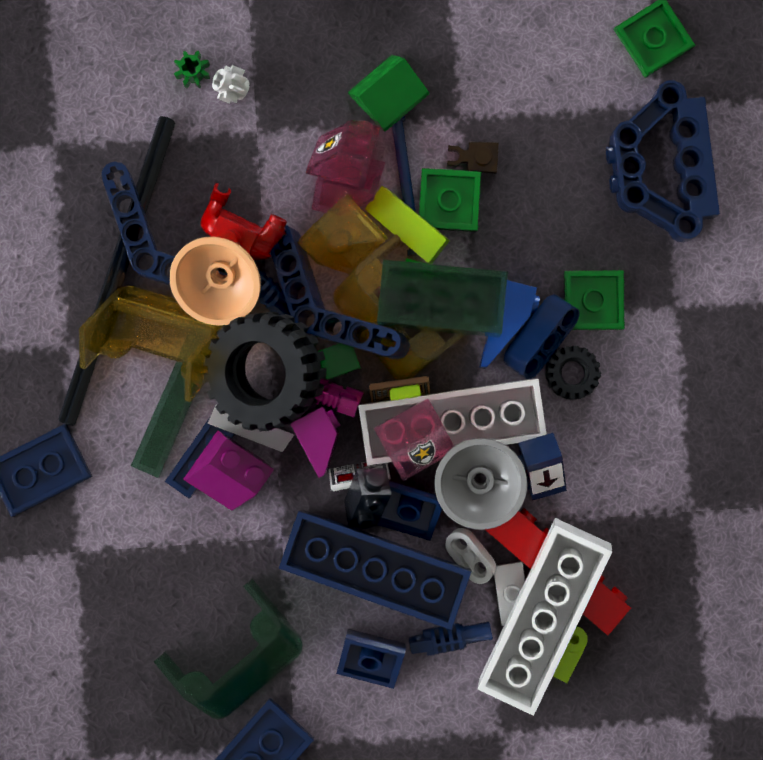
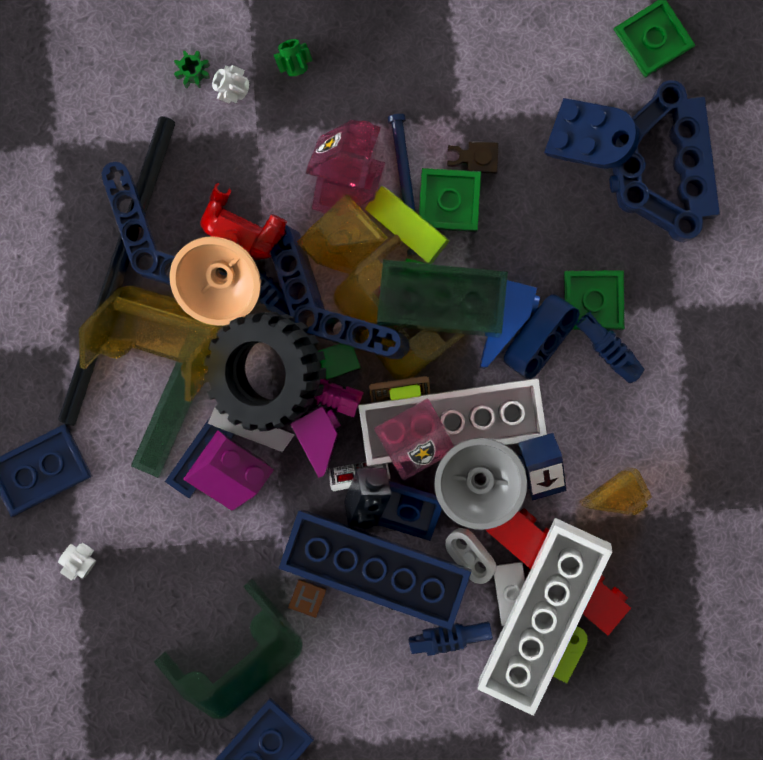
dark blue slope [336,629,406,689] -> none
green slope [348,55,429,132] -> none
black tyre [545,346,601,400] -> none
none -> white gear [58,542,96,581]
none -> green gear [274,39,313,76]
none -> dark orange tile [288,579,327,618]
none -> dark blue plate [544,98,639,169]
none -> dark blue hinge [576,312,645,383]
none -> clear yellow slope [579,467,652,515]

